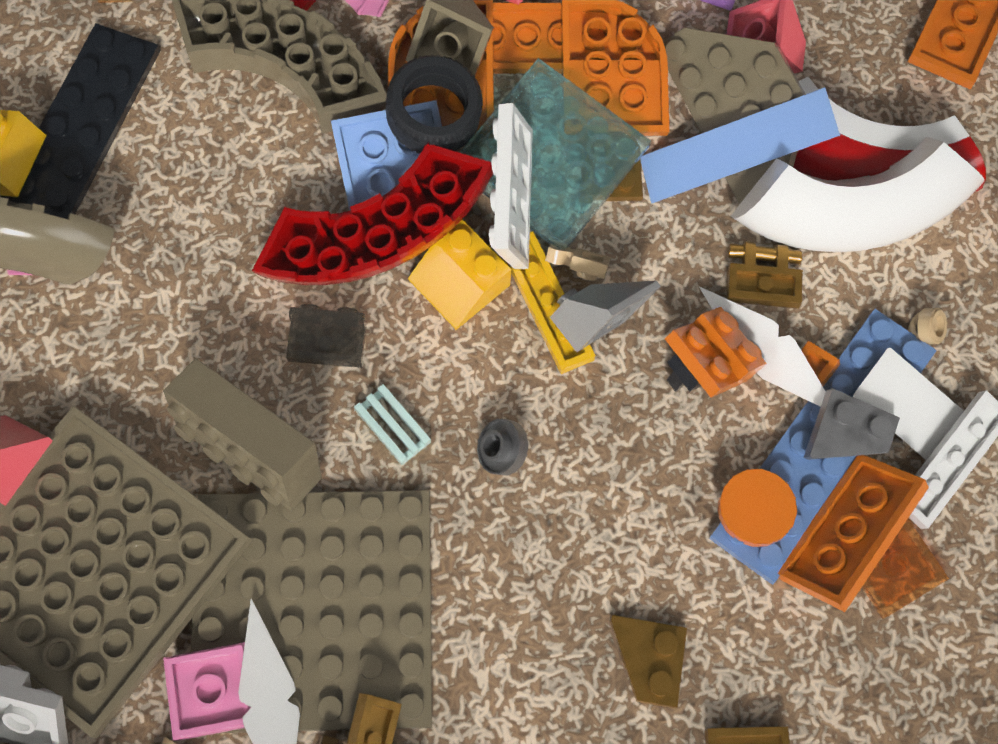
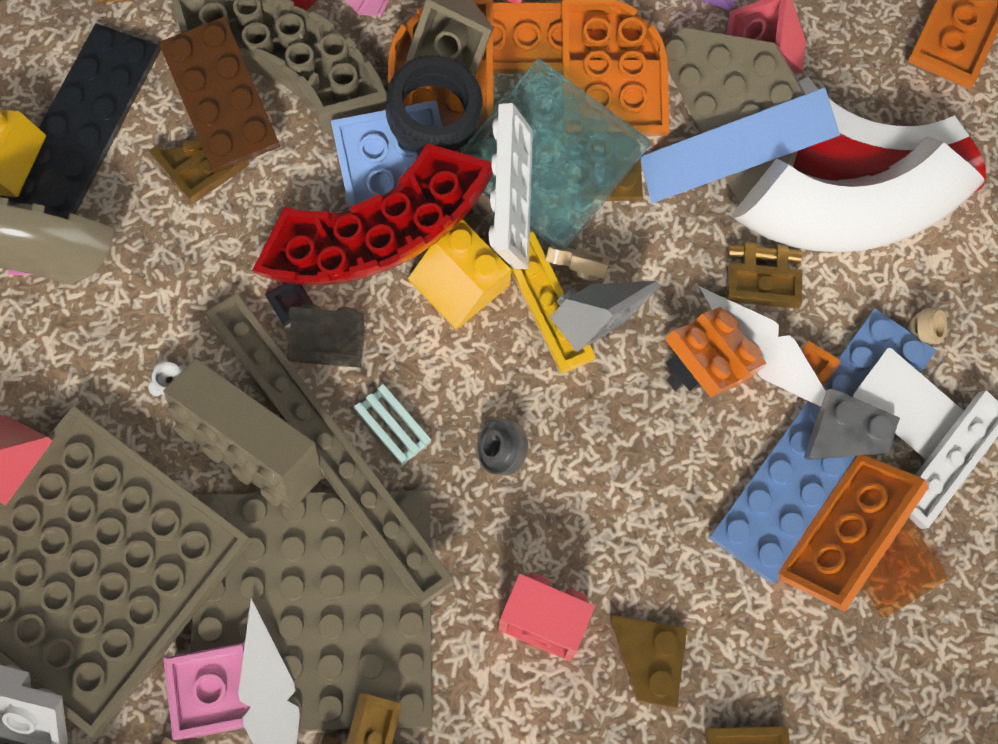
orange tile [717,469,797,547] -> none
none -> white plate [148,361,187,397]
none -> pearl gold wing [149,139,250,205]
none -> reddish brown plate [158,17,280,173]
none -> dark tan plate [206,293,454,607]
none -> black tile [265,283,316,327]
none -> coral brick [498,572,595,662]

